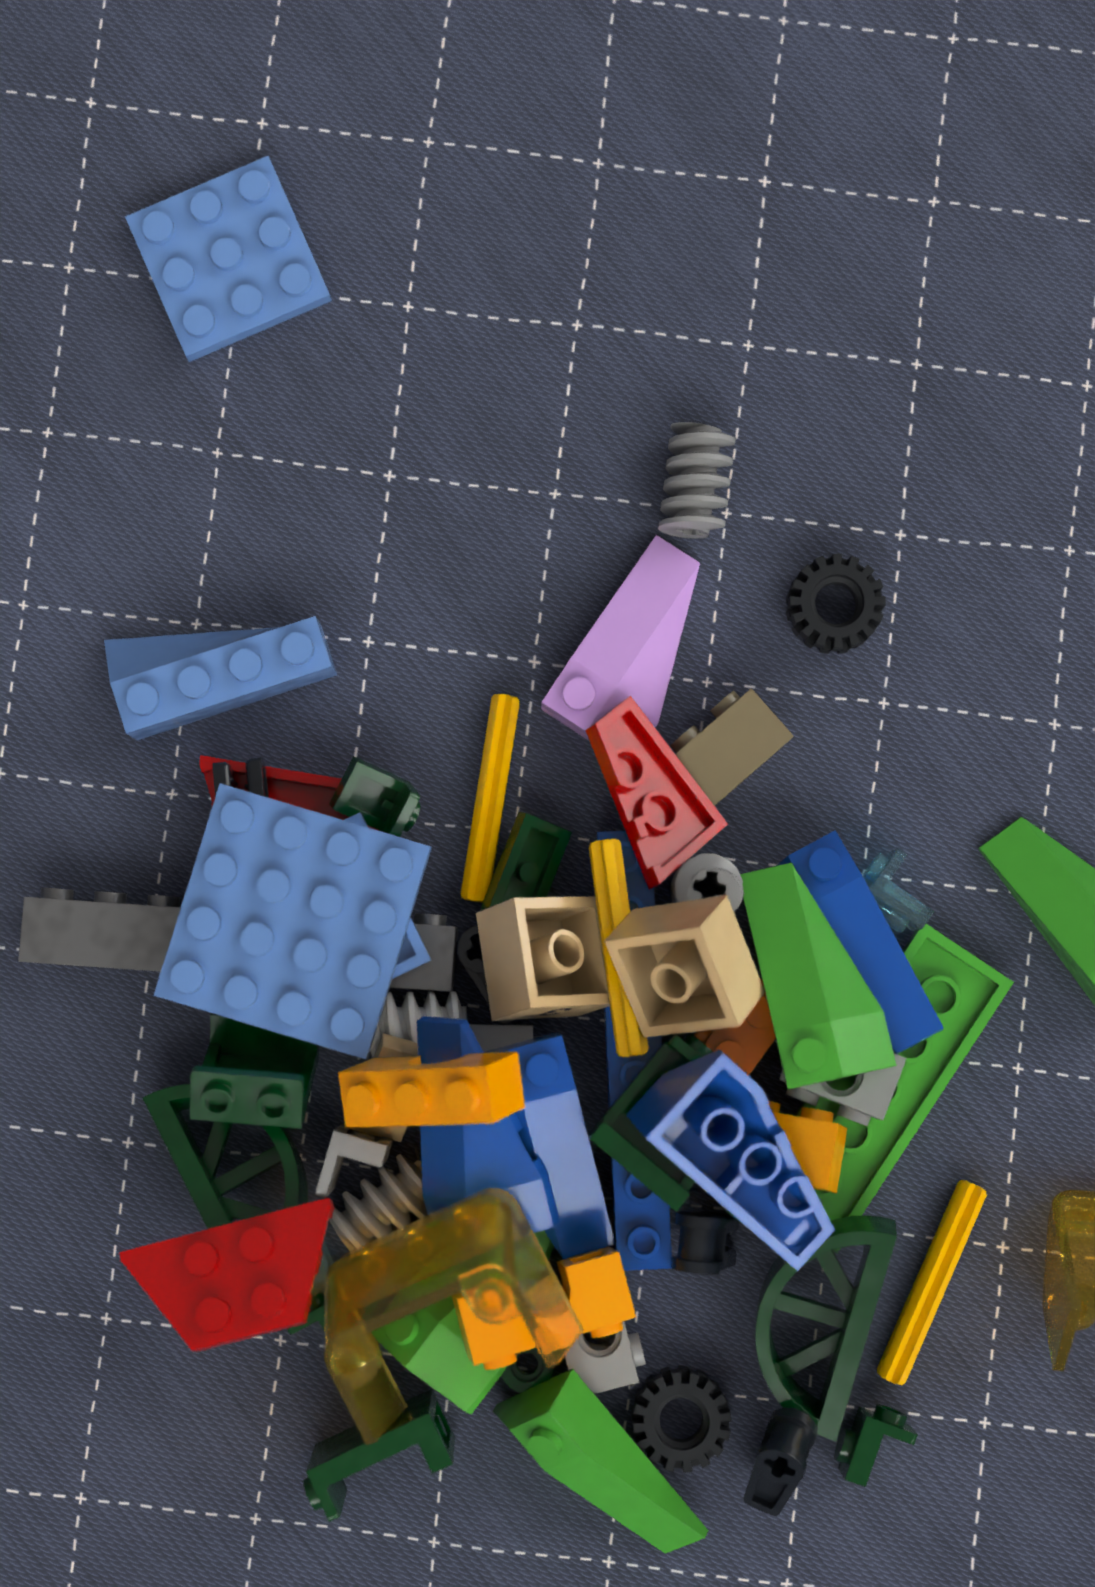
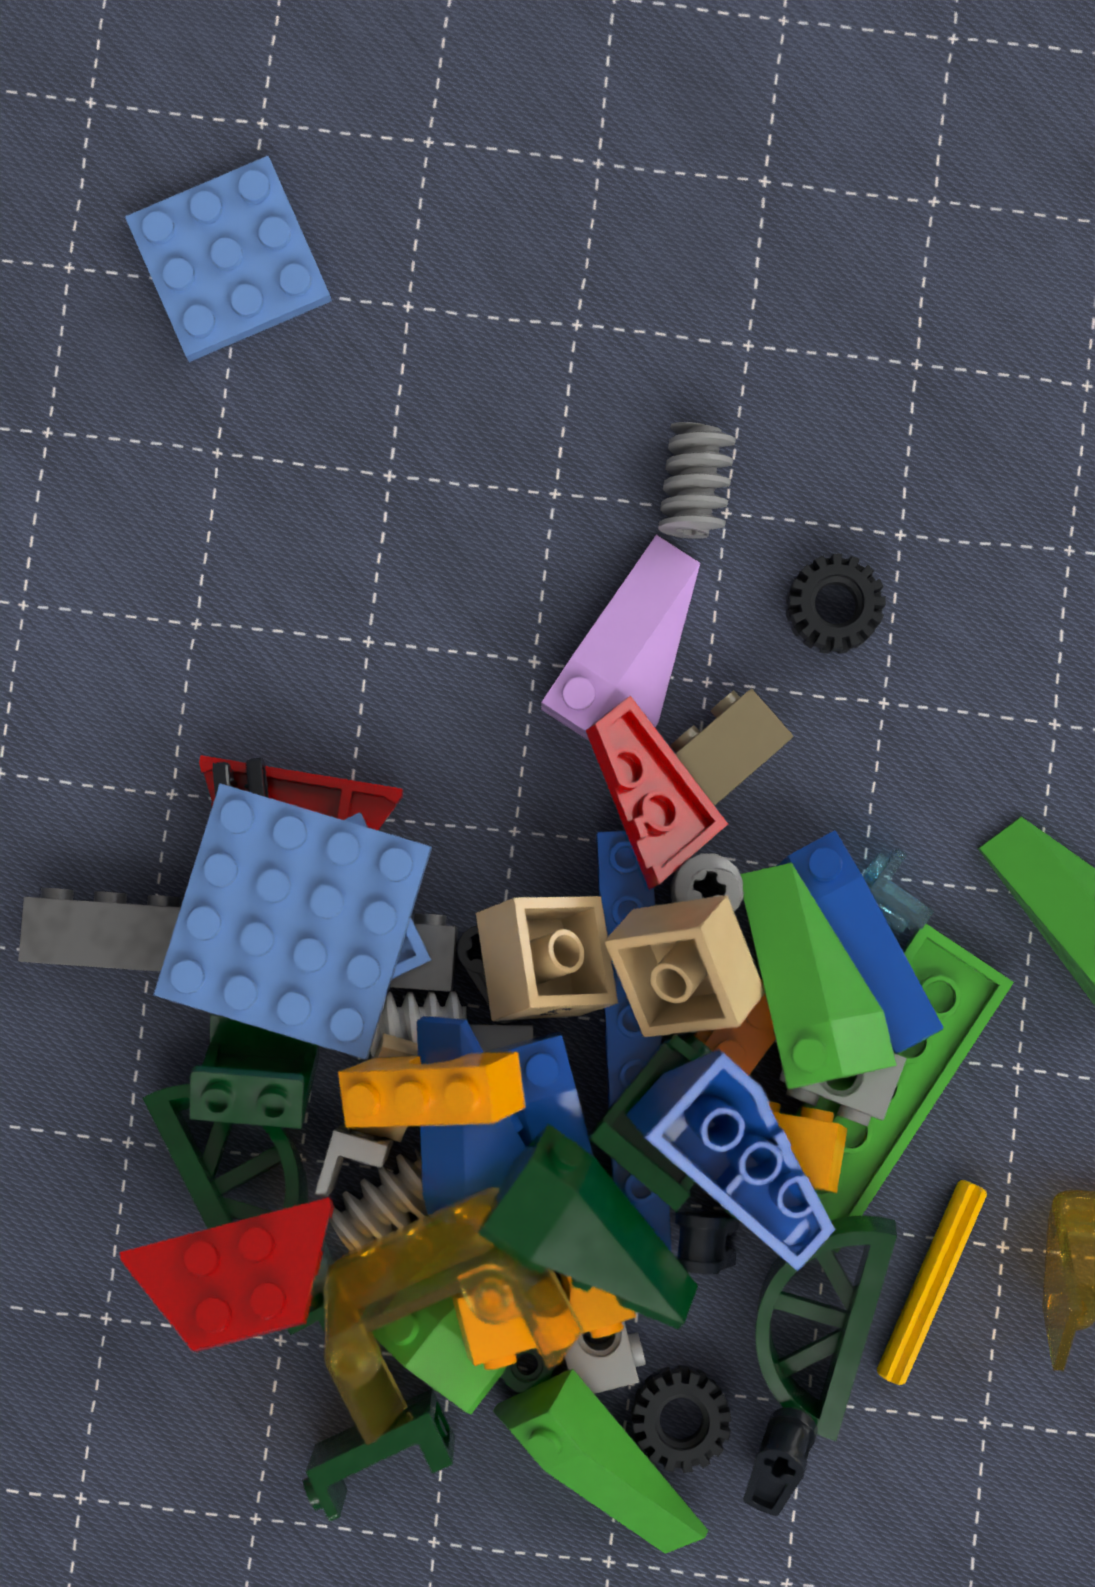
medium blue wedge [104,616,337,740] -> none
dark green bracket [329,756,421,837] -> none
yellow axle [460,694,520,903] -> none
dark green plate [480,812,572,911] -> none
yellow axle [589,839,649,1057] -> none
dark green bracket [834,1404,918,1487] -> none
none -> dark green wedge [477,1124,698,1329]

